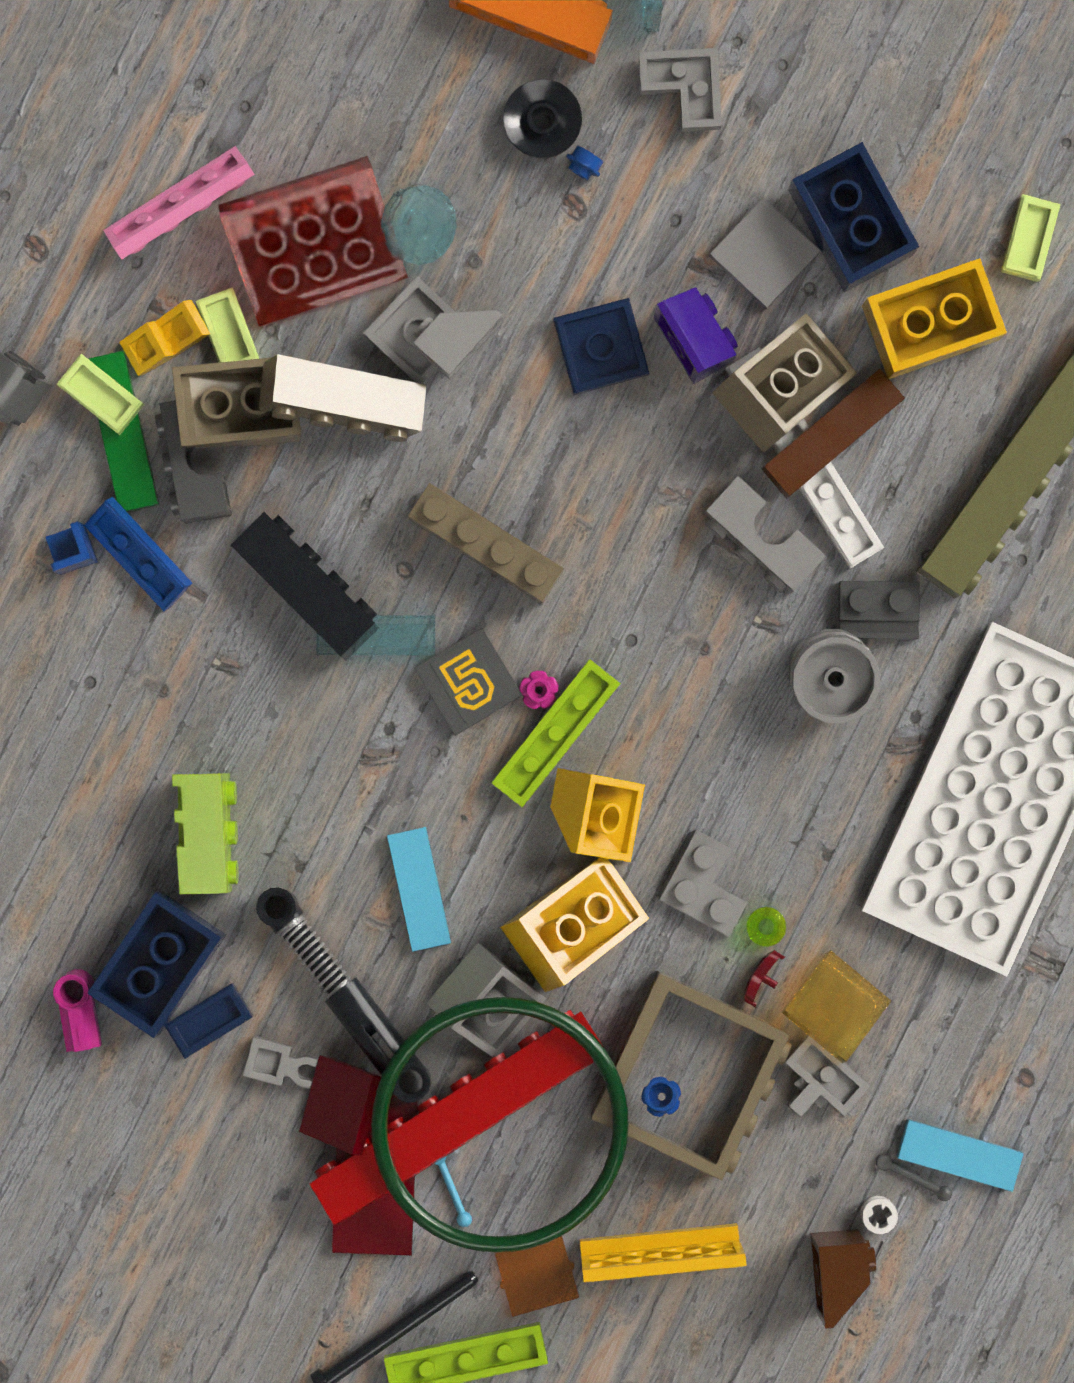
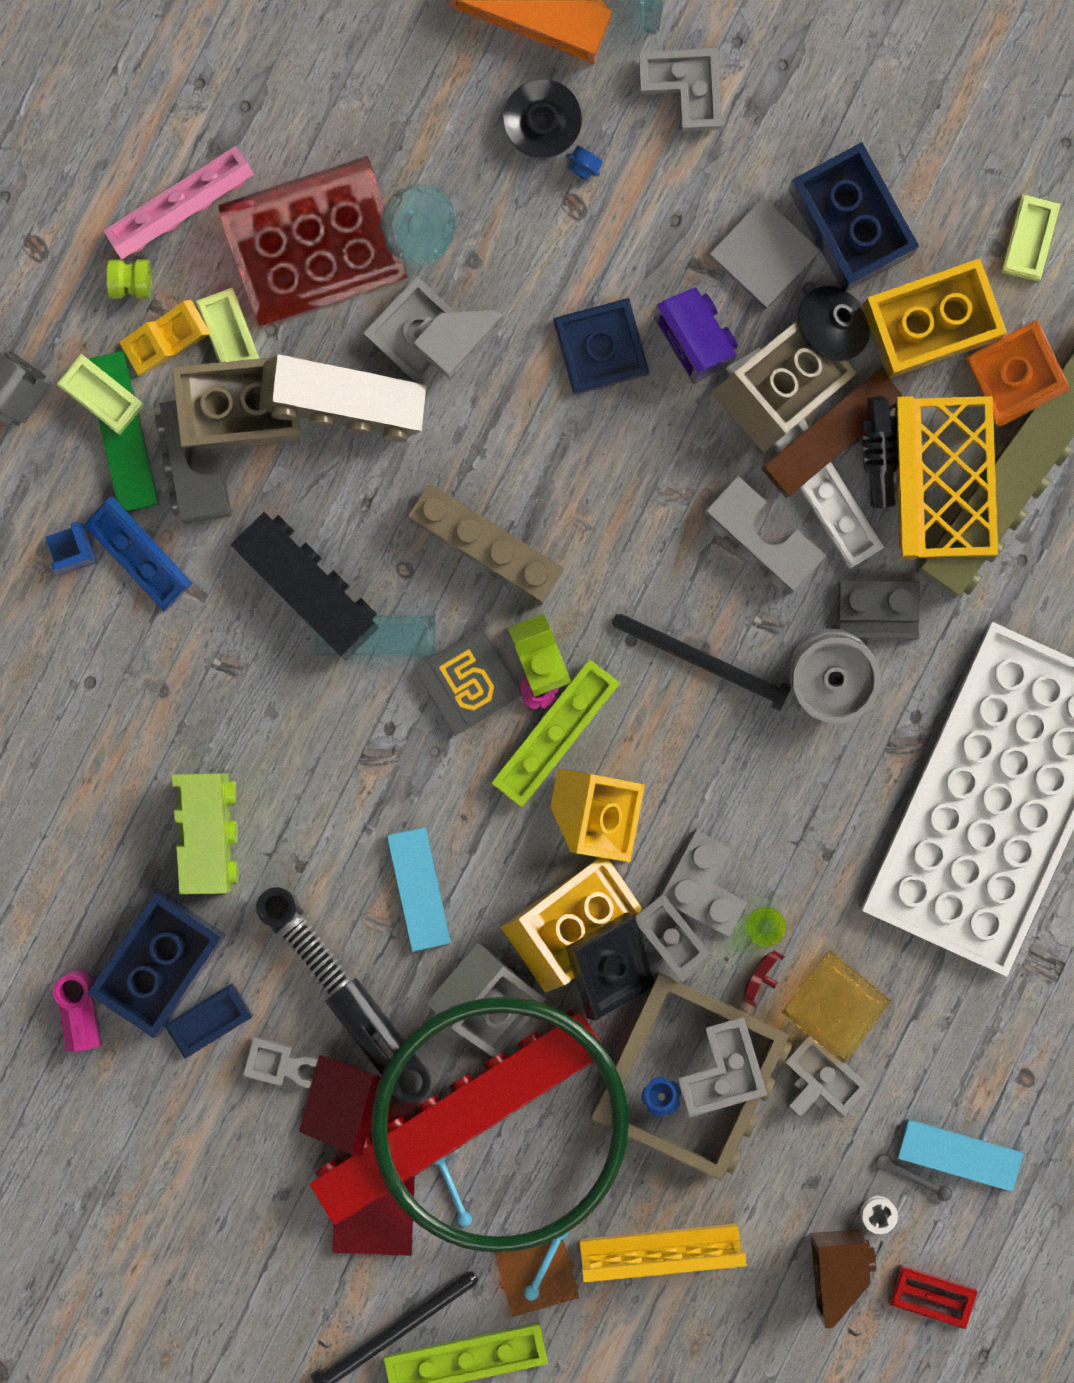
none -> lime wheel [107,259,152,299]
none -> lime slope [507,613,571,697]
none -> medium azure hinge [523,1232,569,1301]
none -> black tile [566,912,654,1021]
none -> black bar [612,614,792,711]
none -> light grey slope [635,894,714,983]
none -> light grey plate [678,1017,767,1118]
none -> black dish [798,286,870,361]
none -> black hinge [861,396,899,508]
none -> red tile [888,1265,978,1329]
none -> yellow fence [894,396,998,560]
none -> orange tile [966,320,1071,427]

